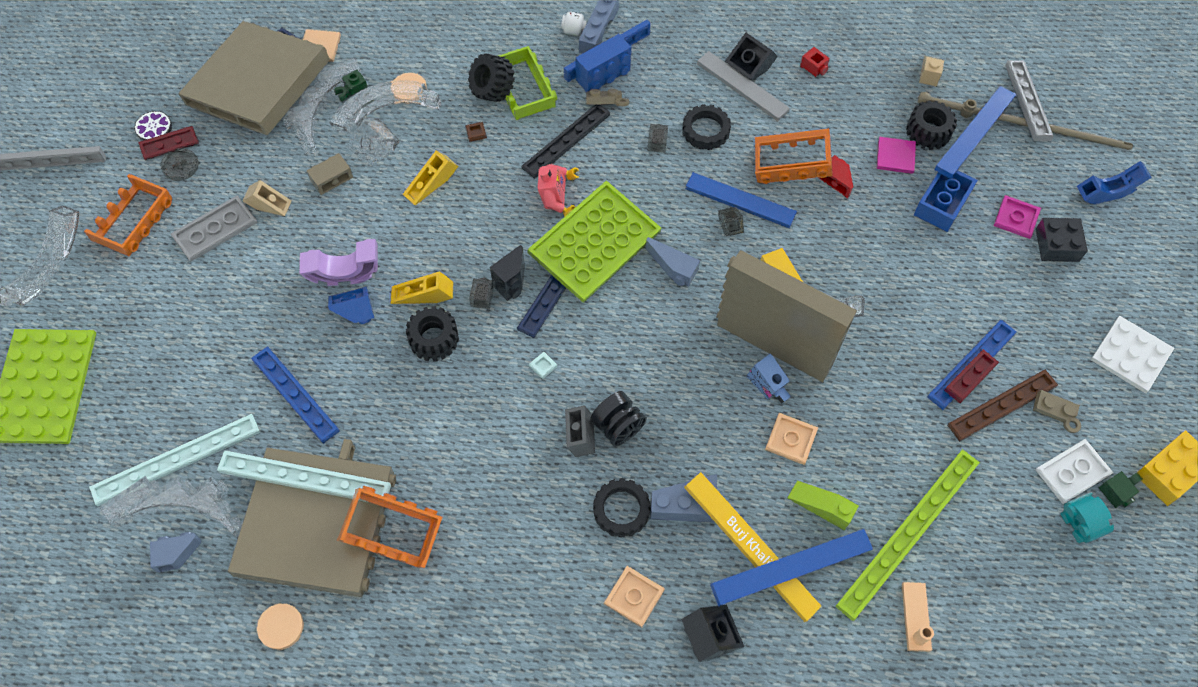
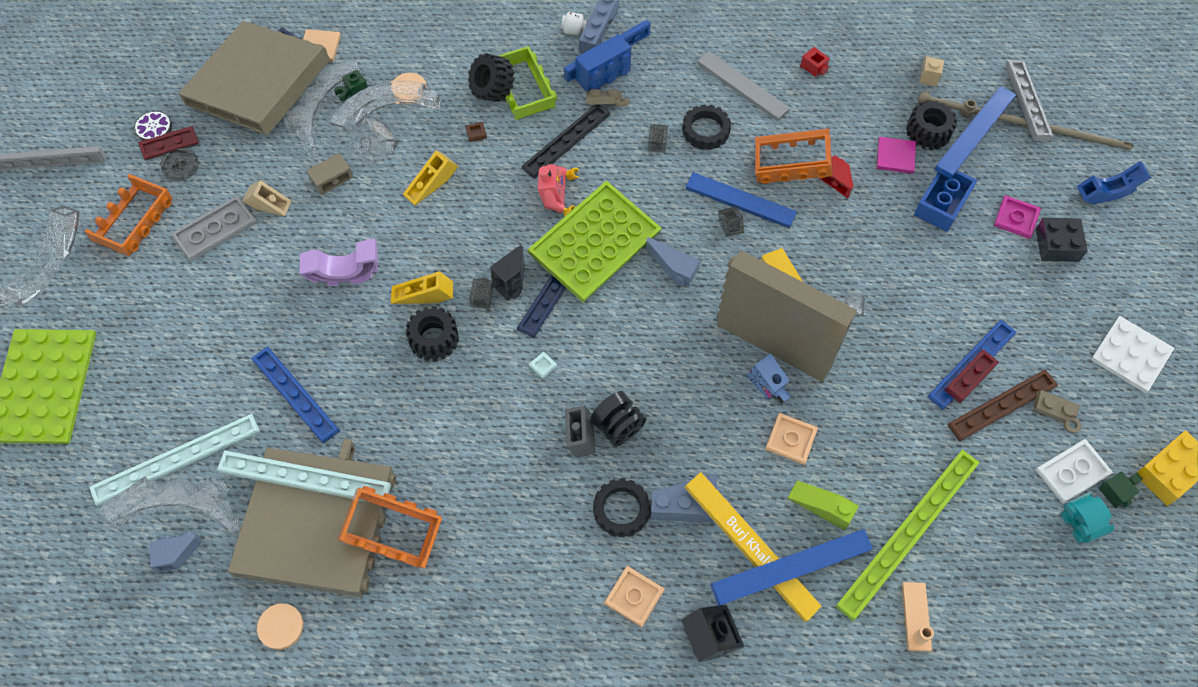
blue slope [328,286,374,324] -> none
black slope [725,32,778,81] -> none

